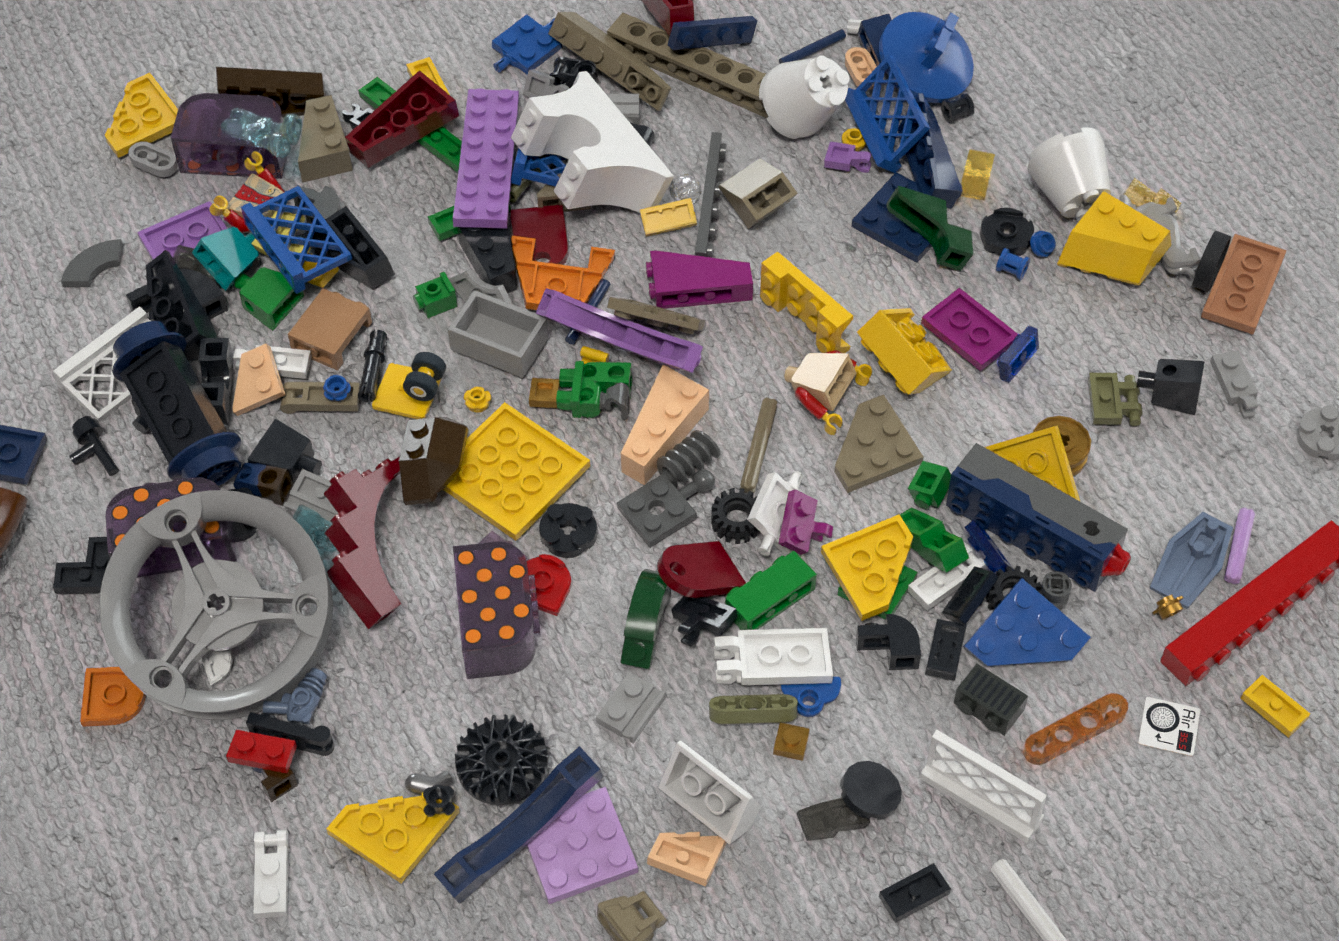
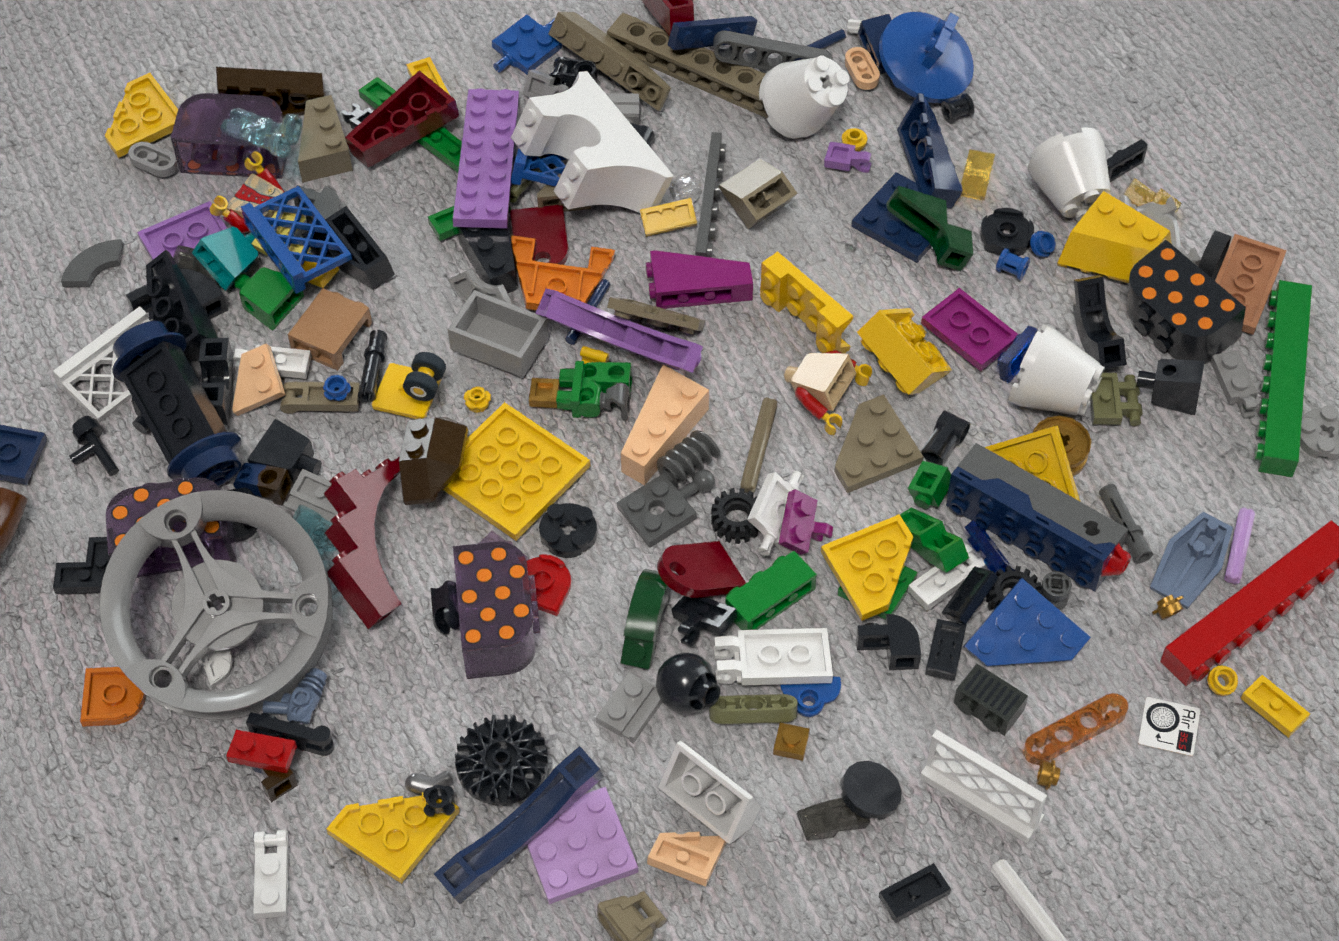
green brick [413,272,457,318] -> none
blue fence [845,55,930,173] -> none
none -> black piece [430,580,461,634]
none -> black brick [656,653,720,714]
none -> dark grey beam [713,31,834,71]
none -> black piece [921,410,971,465]
none -> white cone [1009,324,1105,416]
none -> pearl gold plate [1036,759,1061,790]
none -> black arch [1073,275,1127,369]
none -> dark grey pin [1099,484,1153,563]
none -> black plate [1107,139,1148,182]
none -> black brick [1127,240,1246,364]
none -> yellow plate [1207,665,1238,696]
none -> green brick [1254,280,1312,477]

